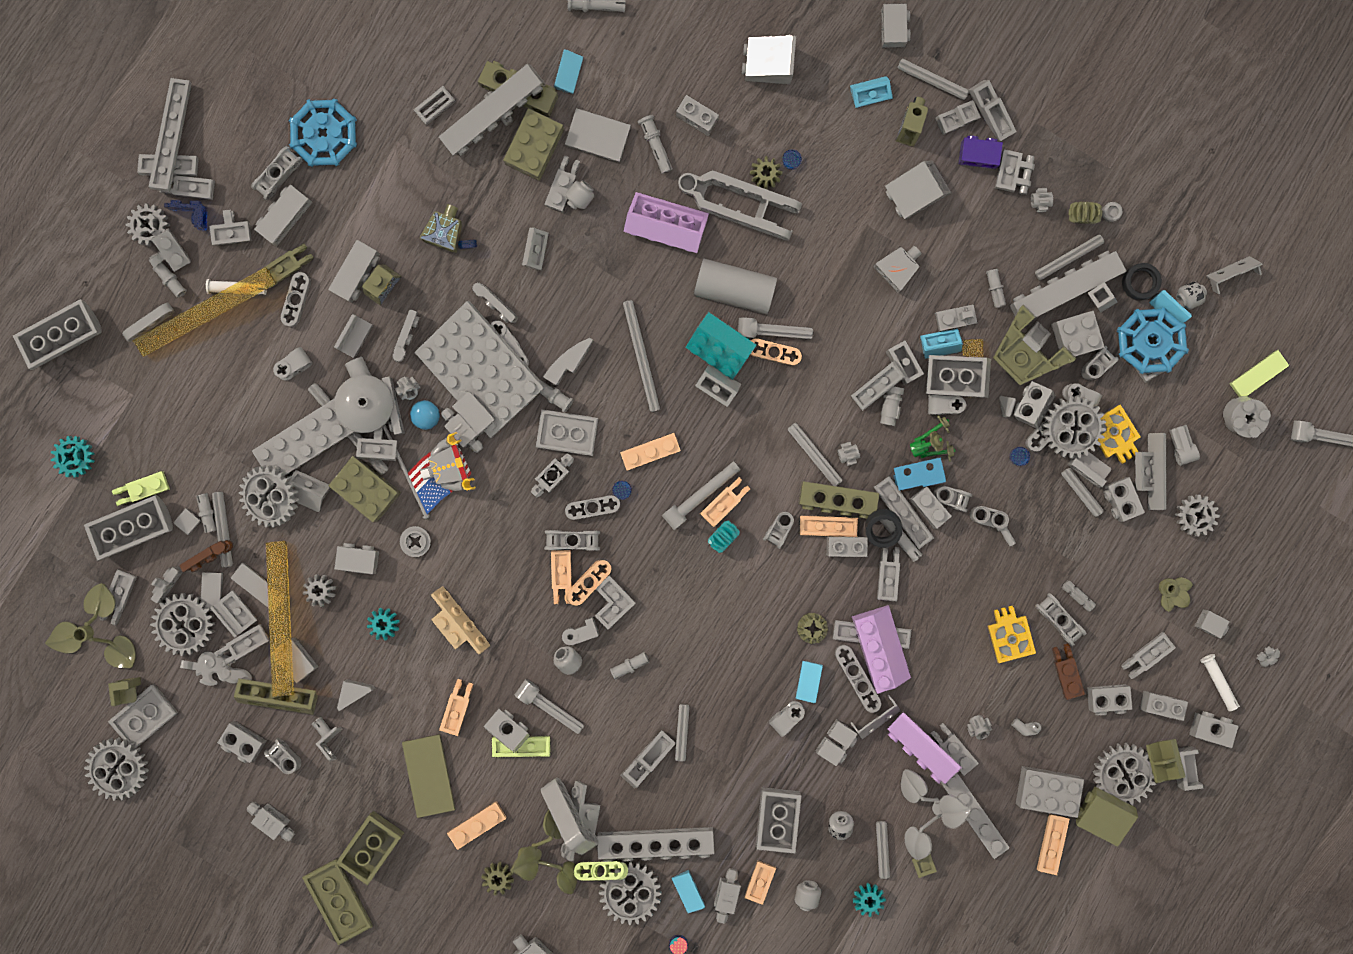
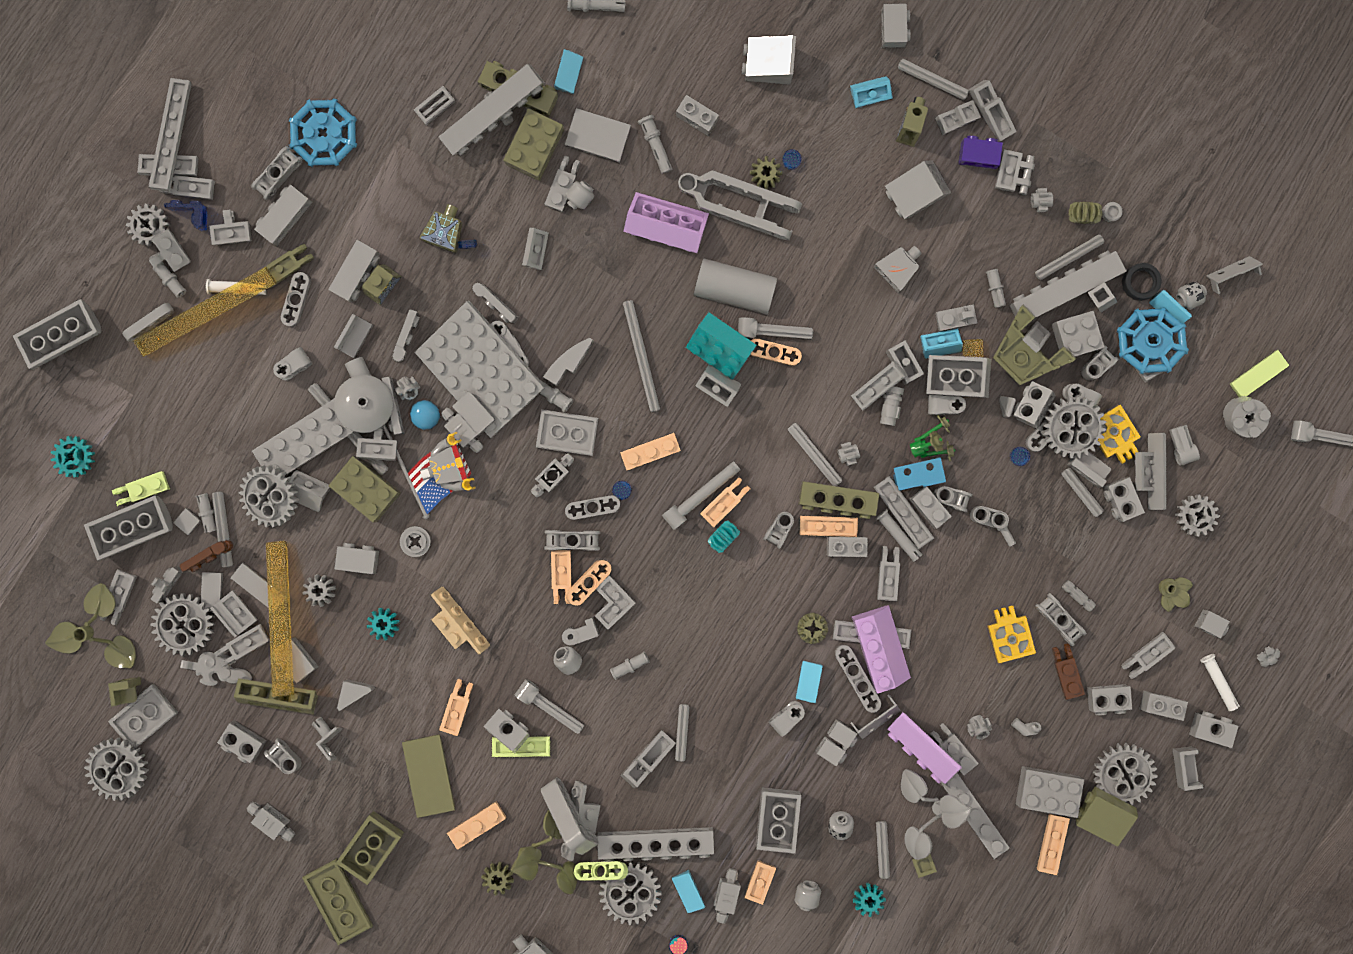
black tyre [865,509,902,548] -> none
olive panel [1146,739,1185,783] -> none

